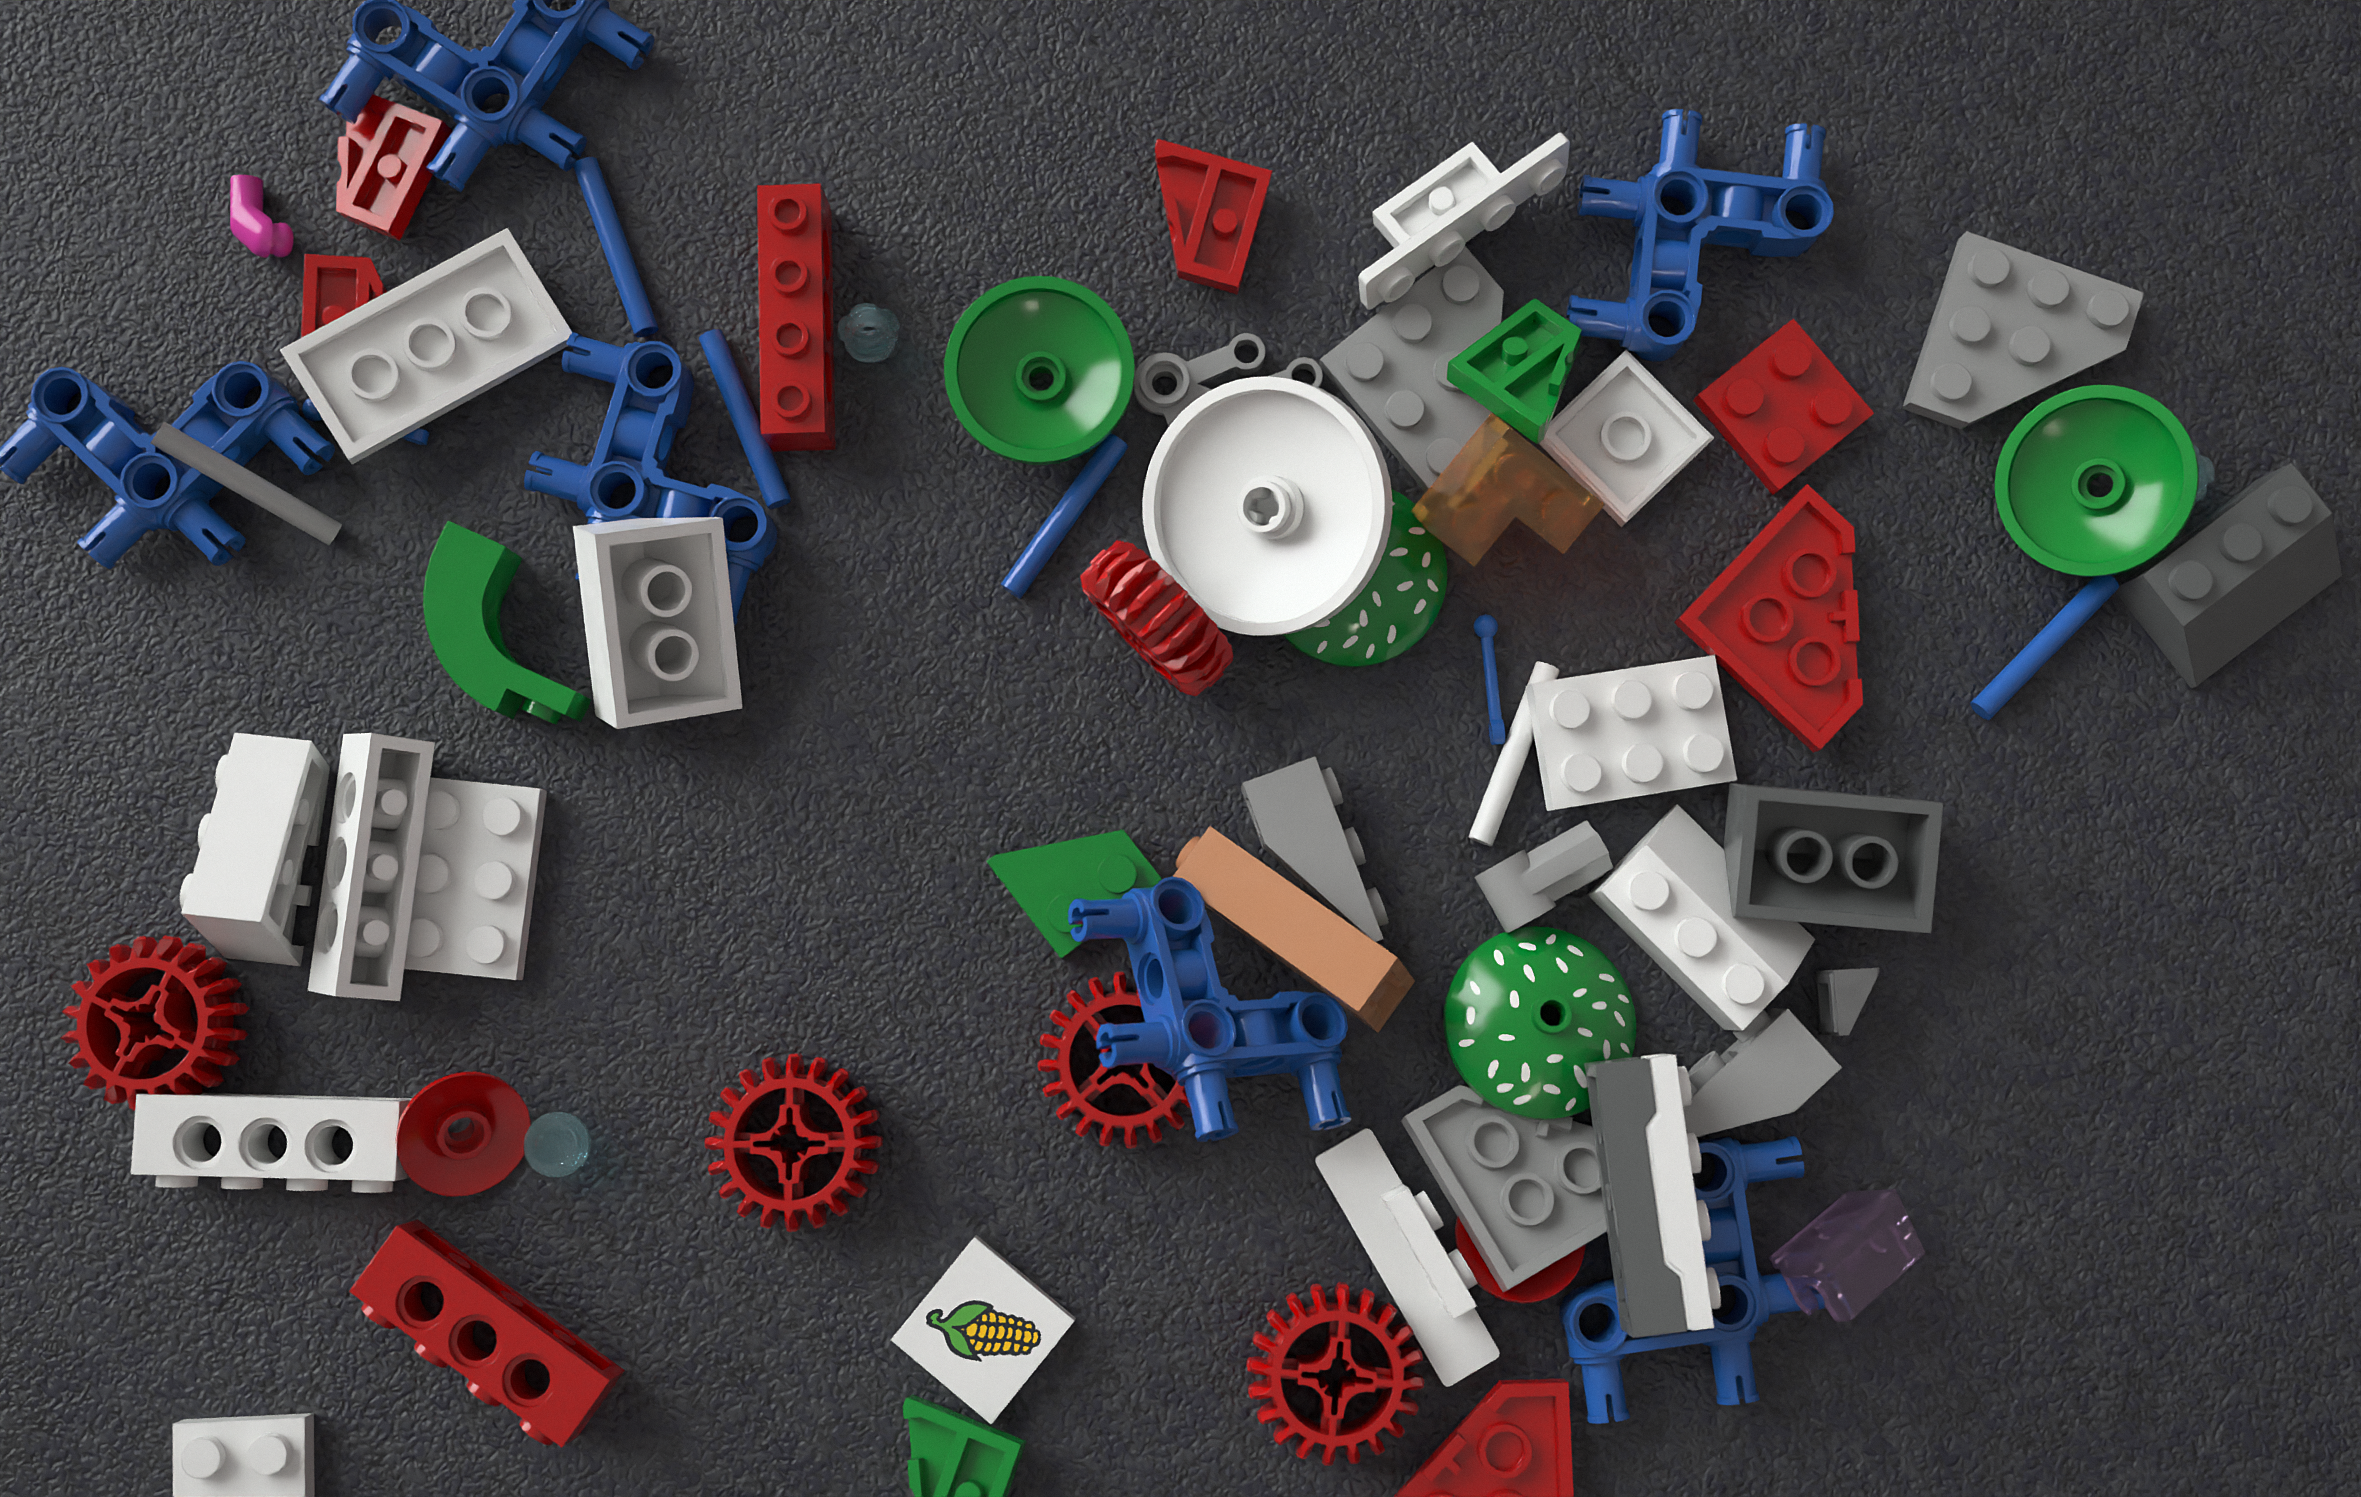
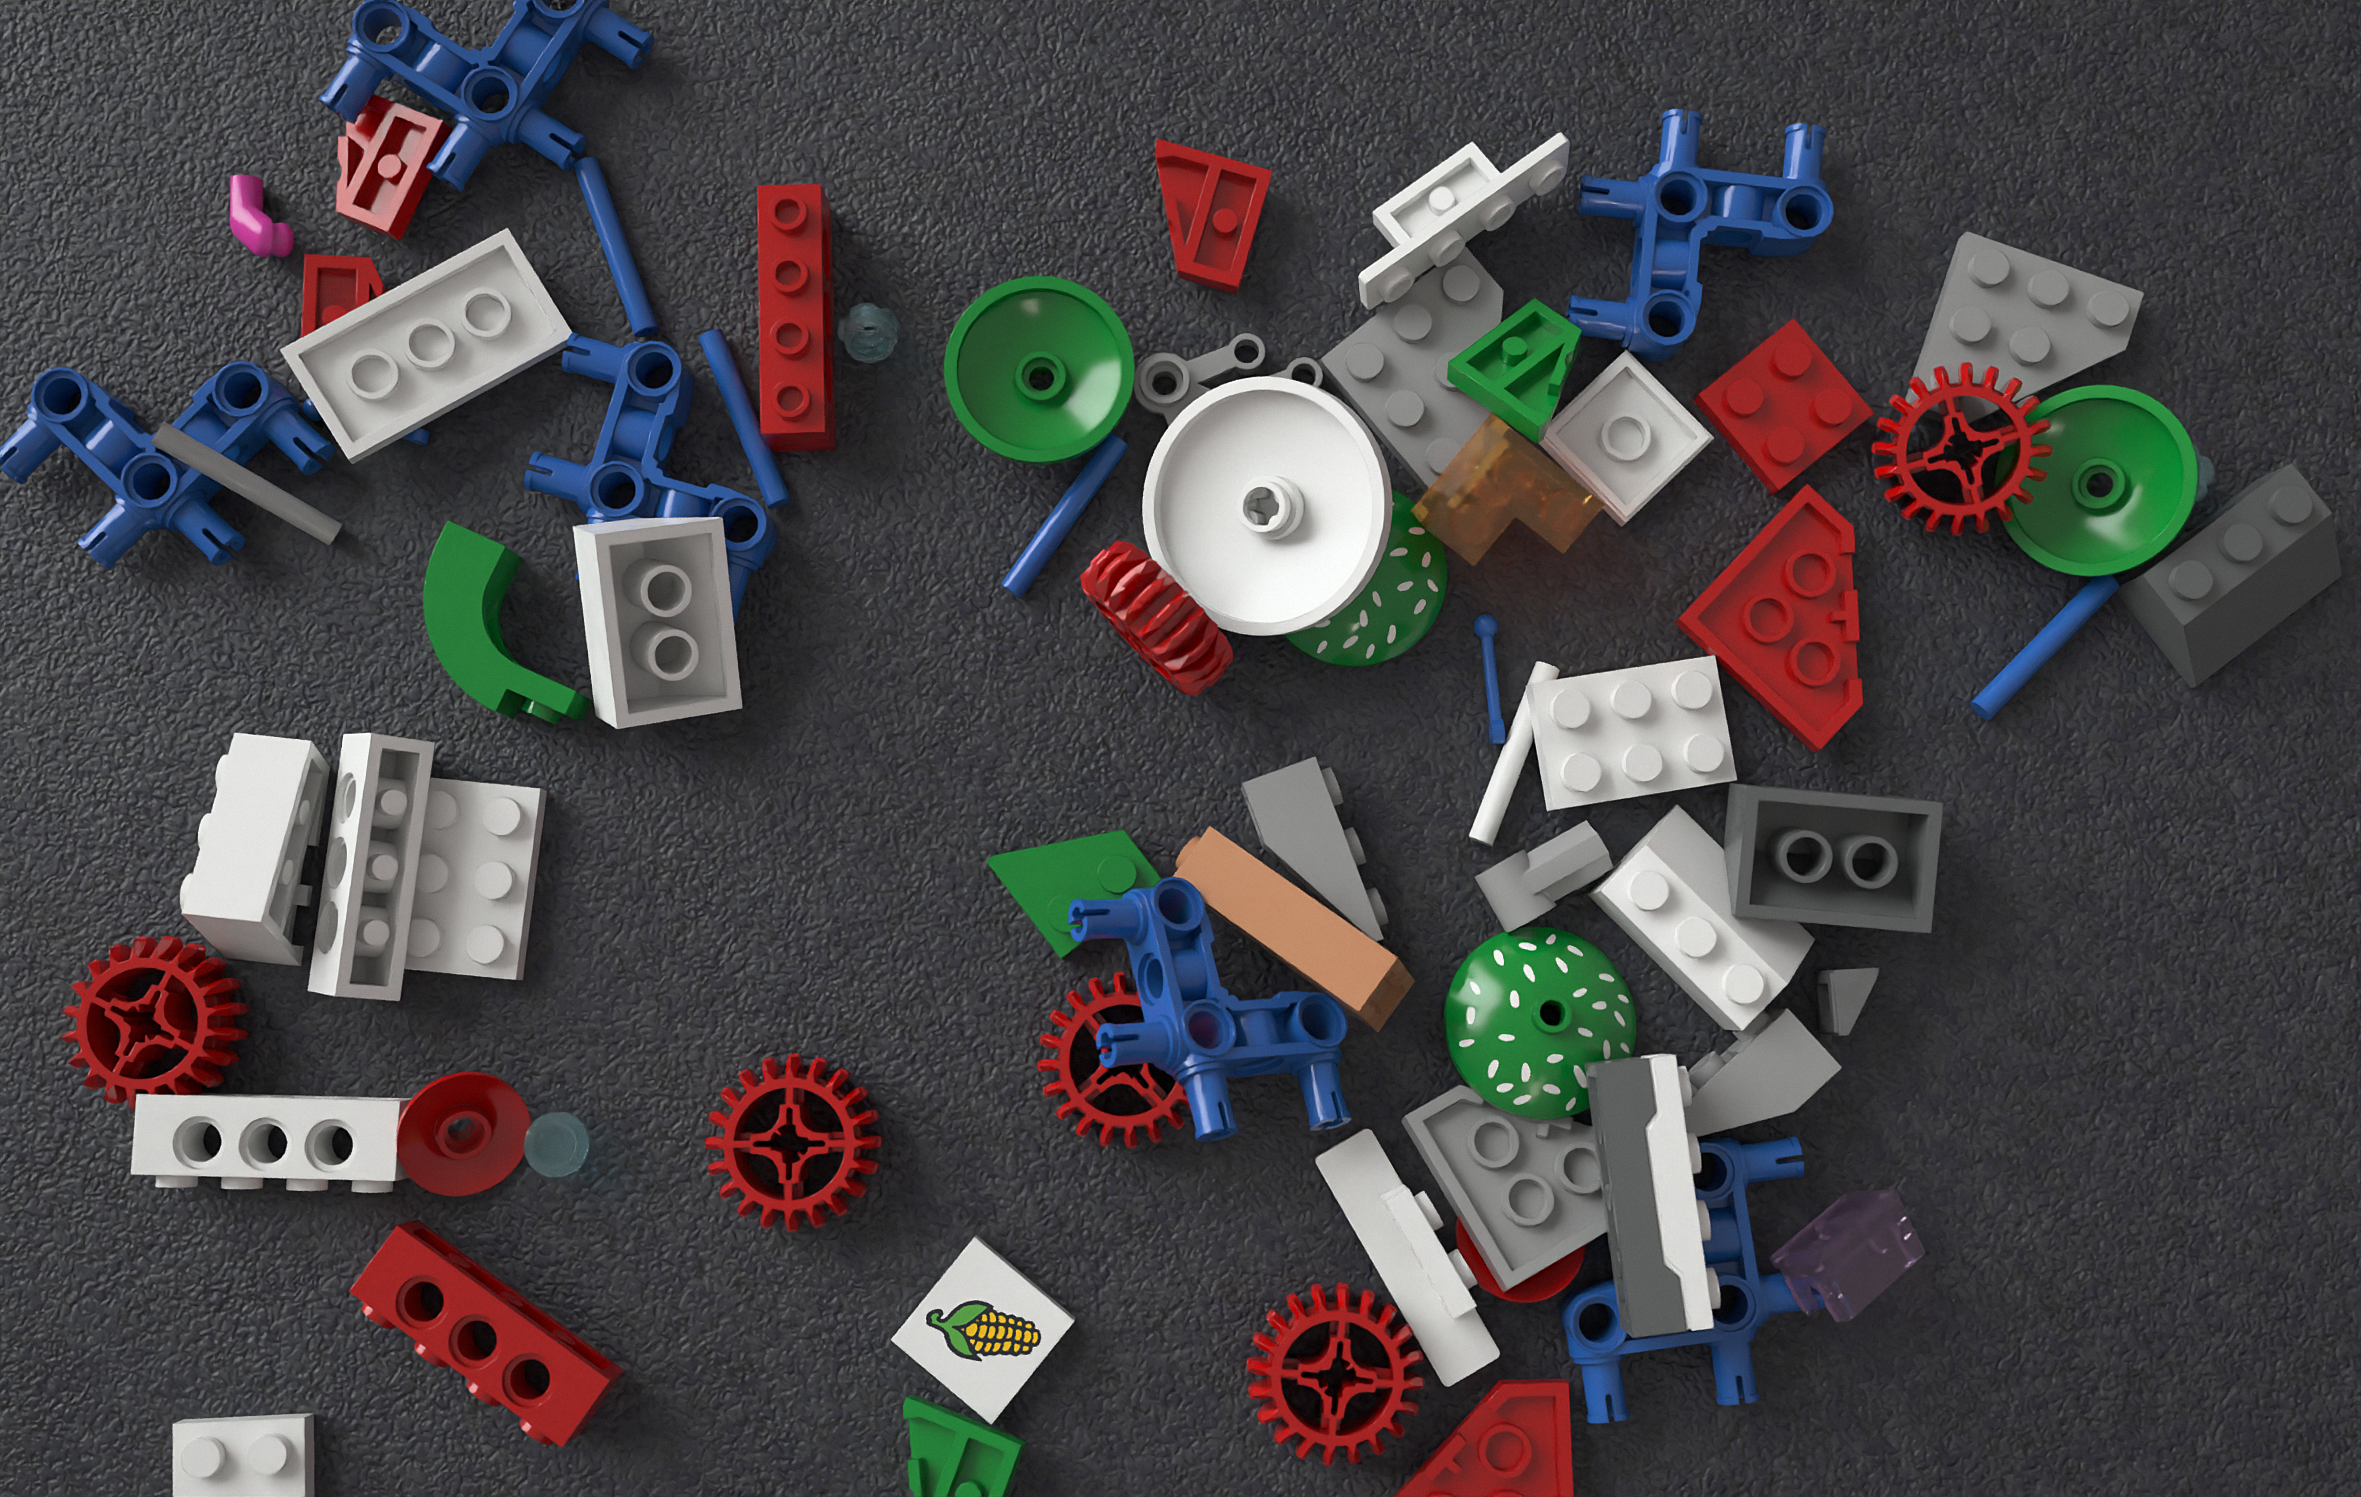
none -> red gear [1871,362,2053,536]

